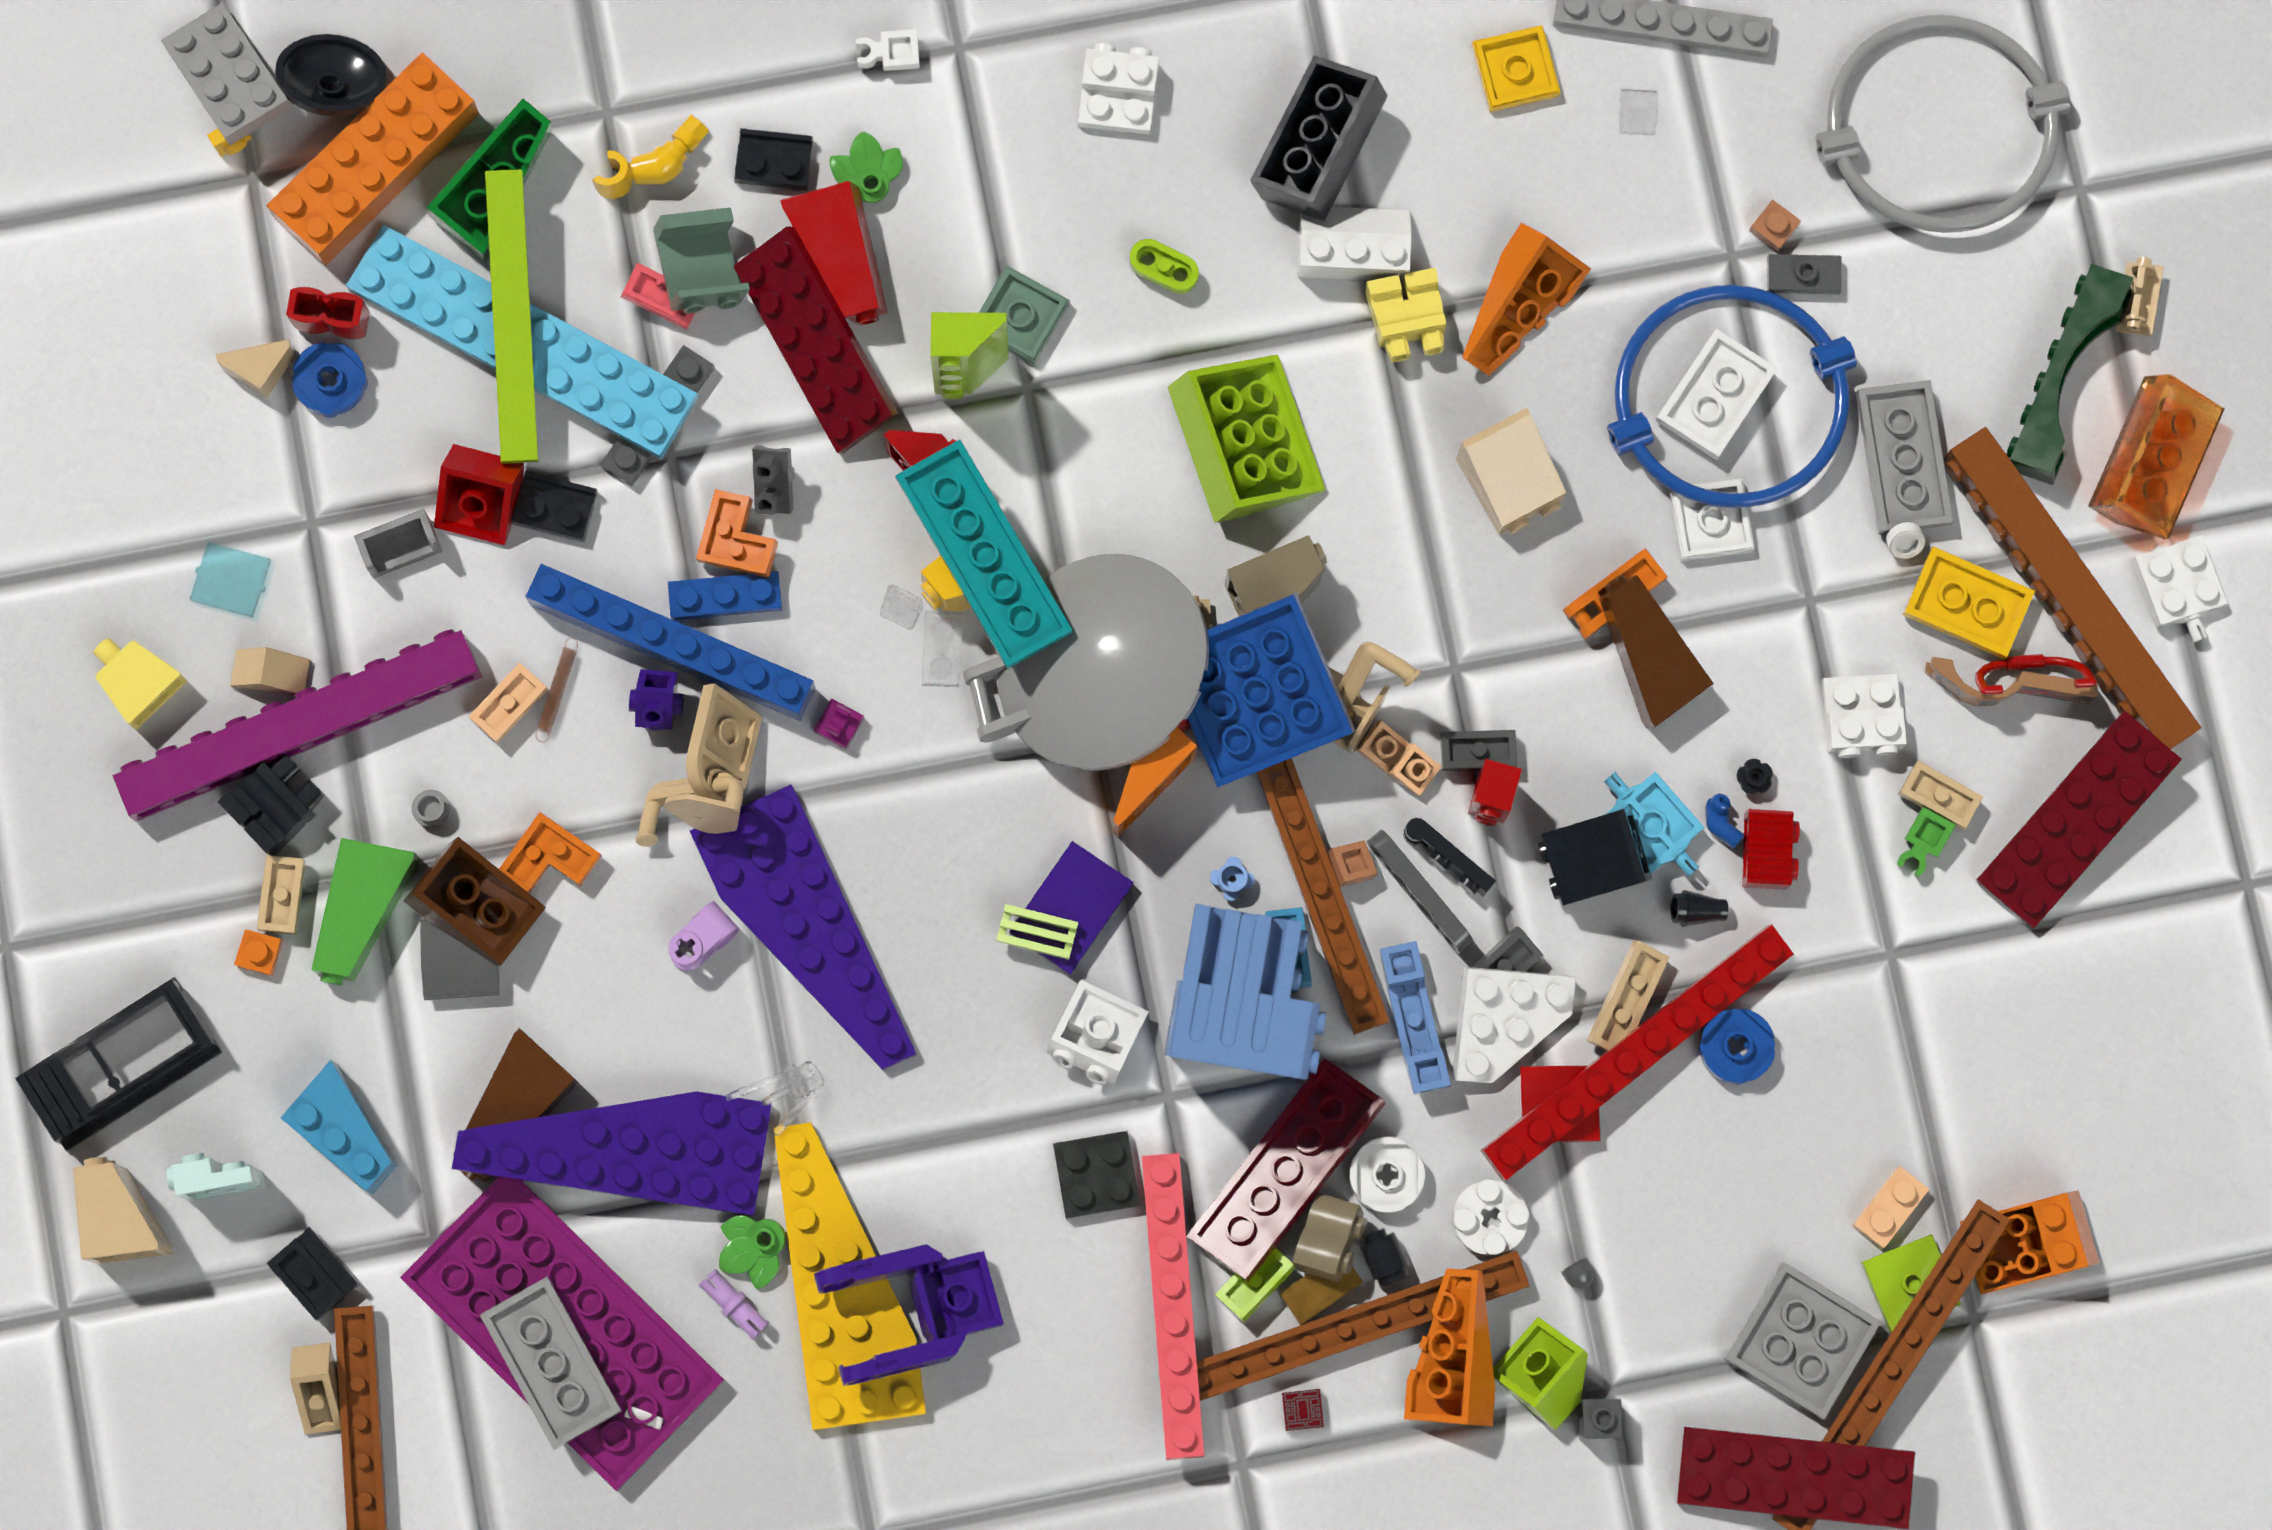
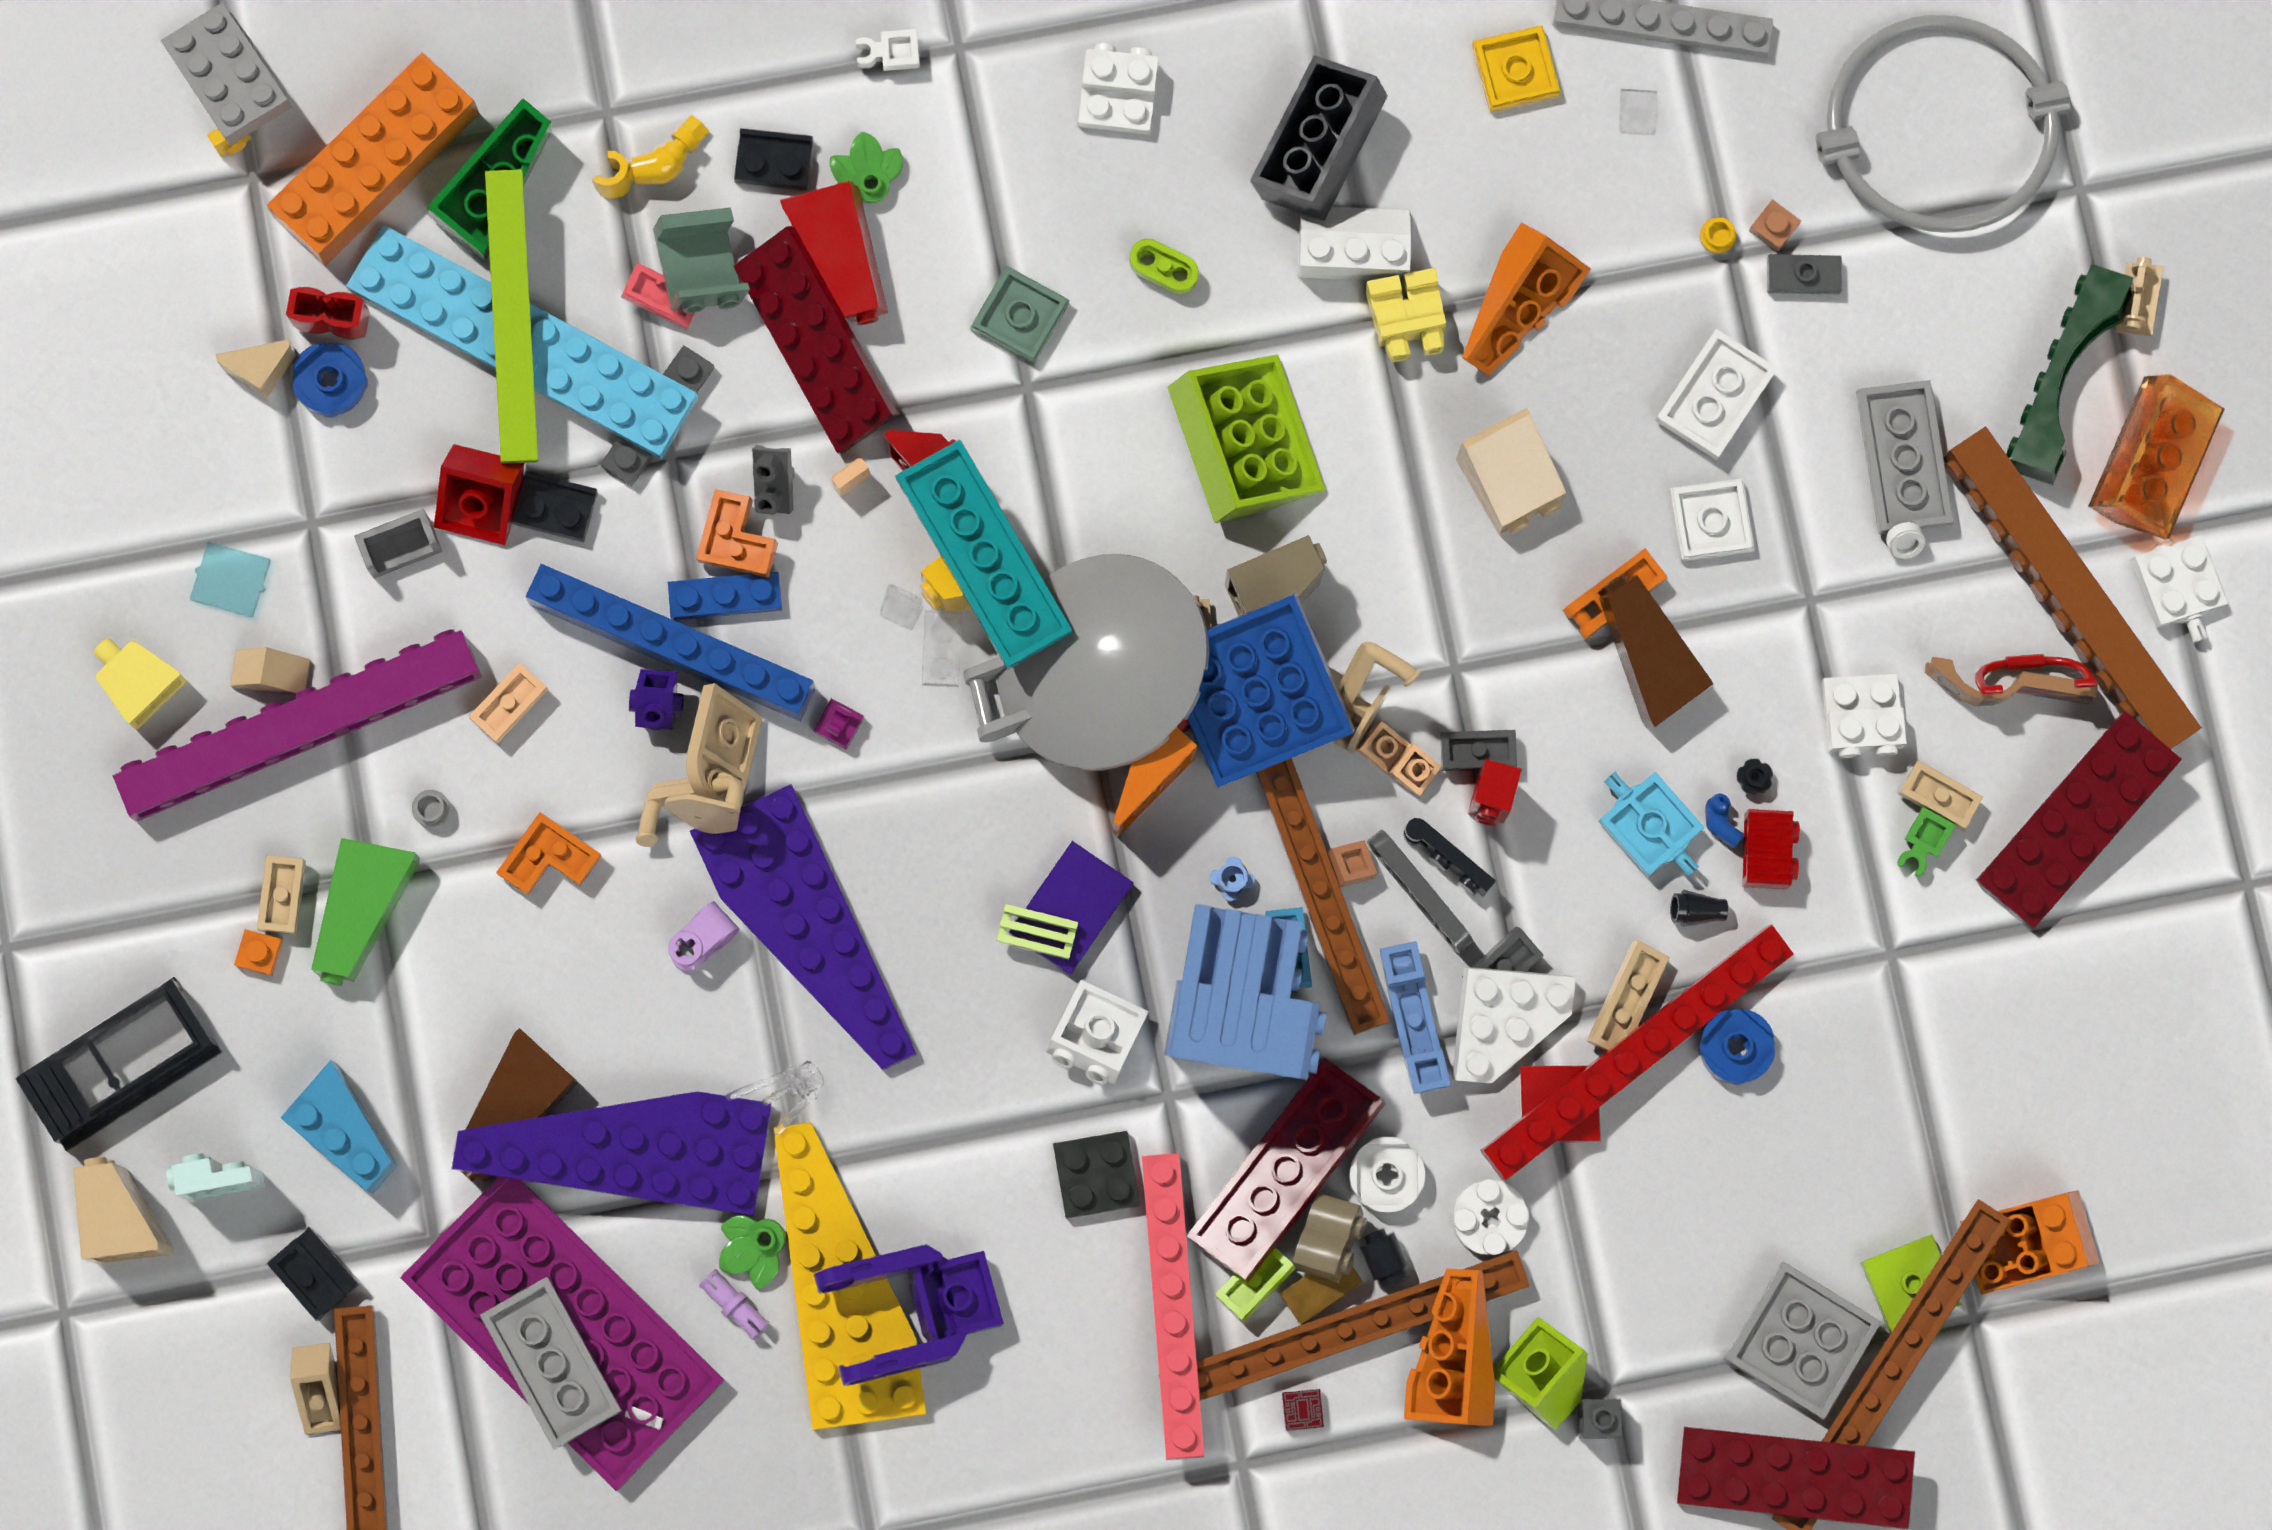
black hips [218,754,325,856] -> none
black dish [275,34,387,117] -> none
reddish brown slope [403,837,546,966] -> none
dark grey slope [420,920,500,1001] -> none
nougat piece [536,638,578,743] -> none
lime slope [930,312,1009,399] -> none
black slope [1538,808,1653,906] -> none
dark grey hinge [1561,1257,1594,1289] -> none
blue piece [1607,285,1857,508] -> none
light nougat plate [1852,1166,1930,1249] -> none
yellow plate [1902,546,2035,659] -> none
none -> light nougat tile [831,458,870,497]
none -> yellow plate [1700,217,1737,254]

